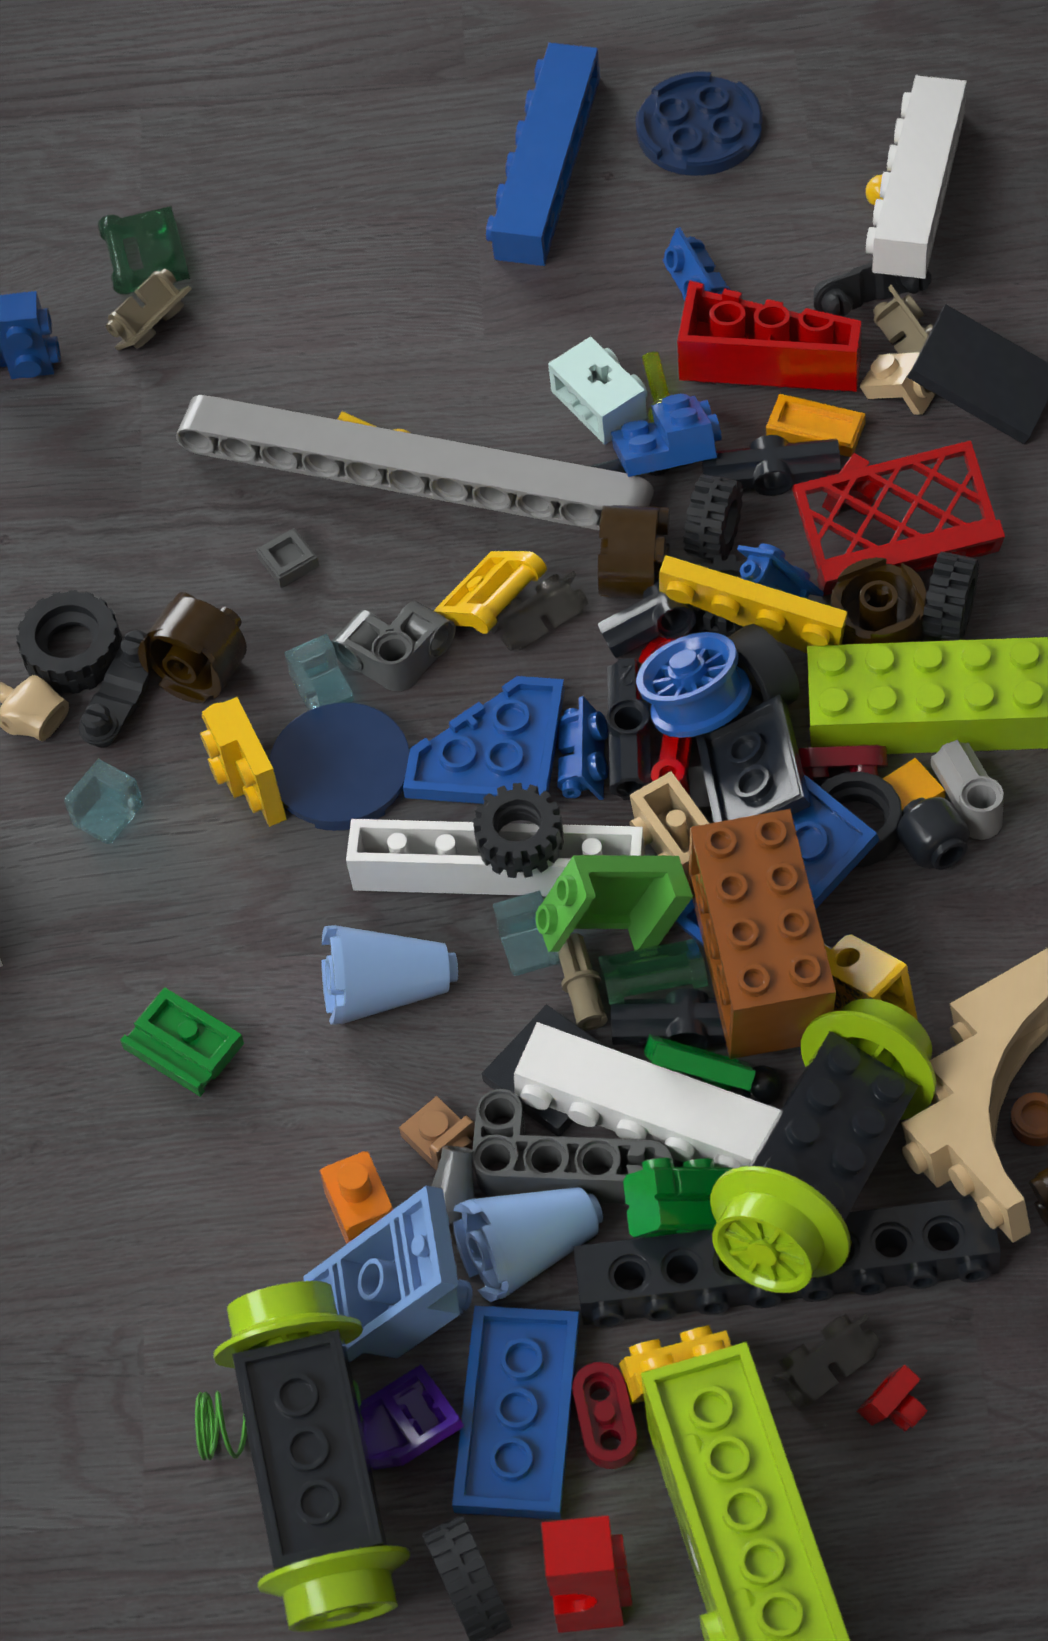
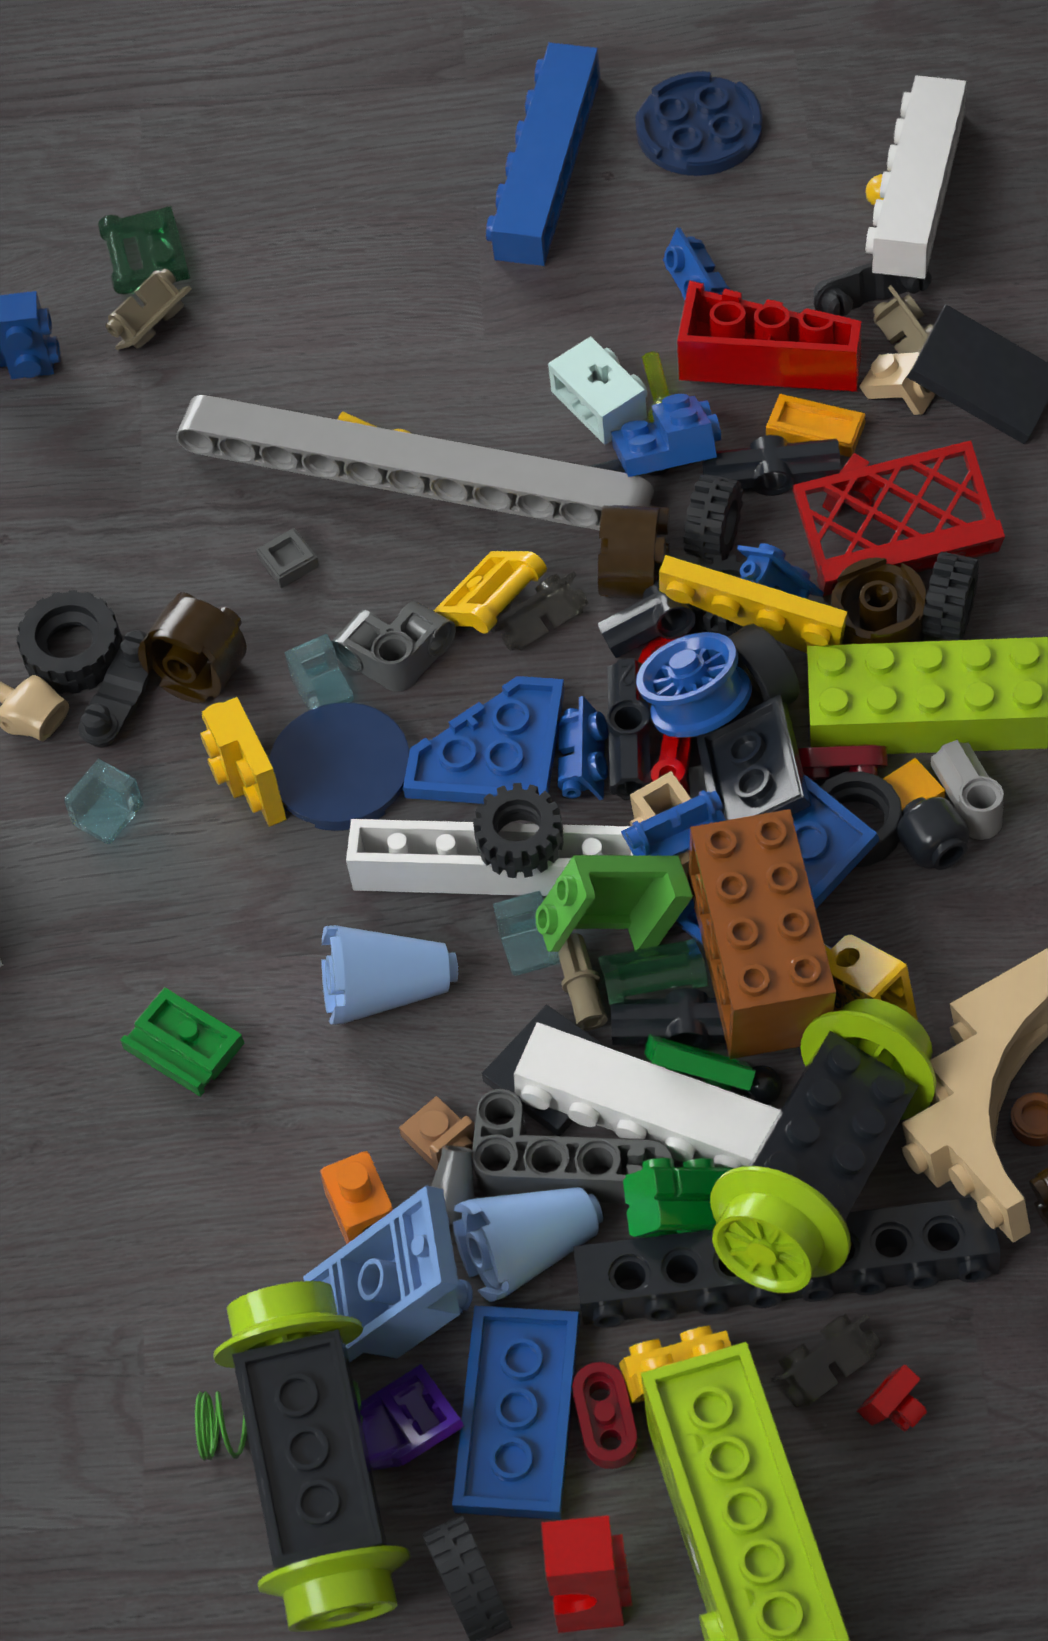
none -> blue hinge [621,790,726,856]

